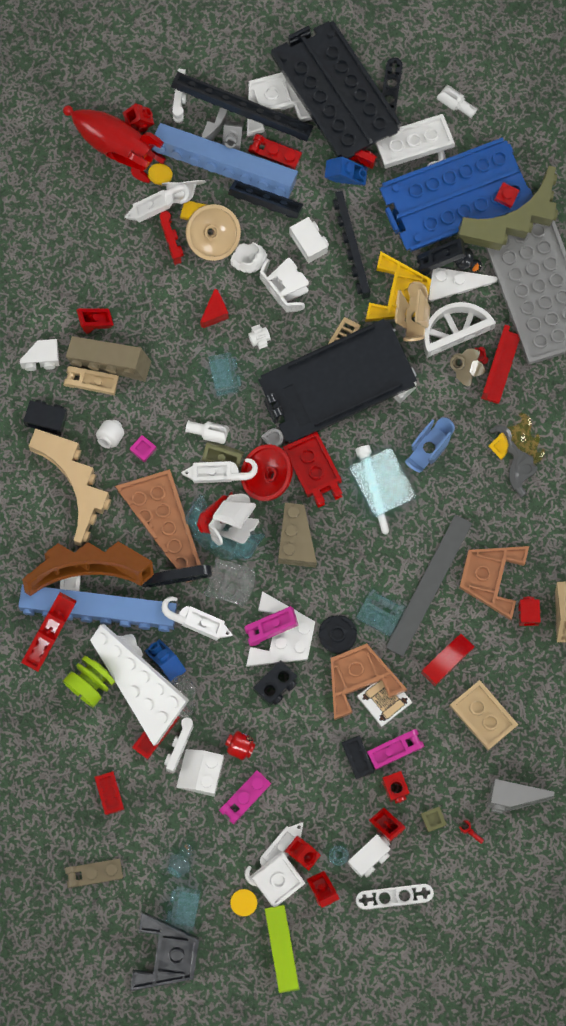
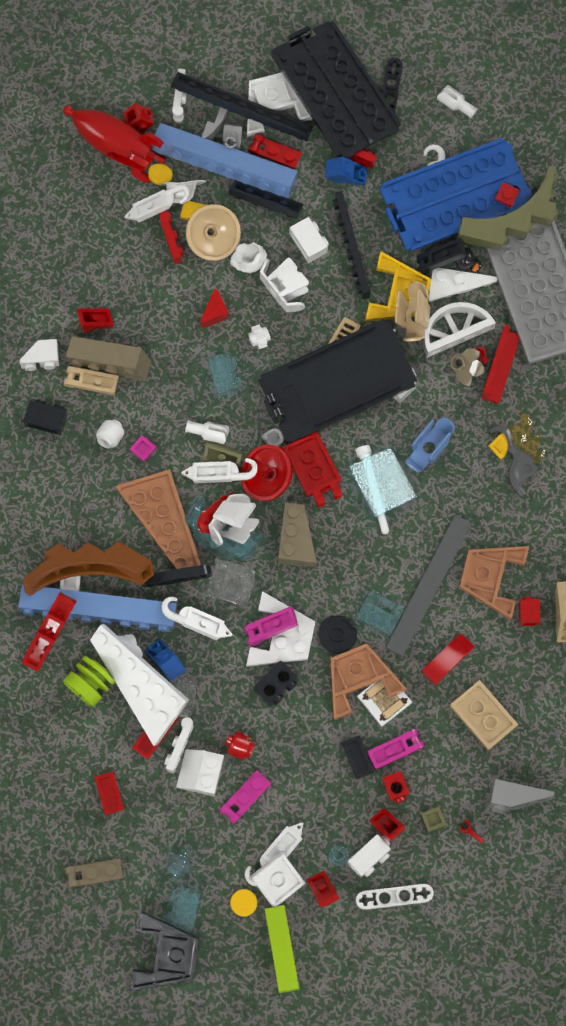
tan arch [29,429,111,547] -> none
red brick [285,836,321,871] -> none
white plate [375,114,455,169] -> none

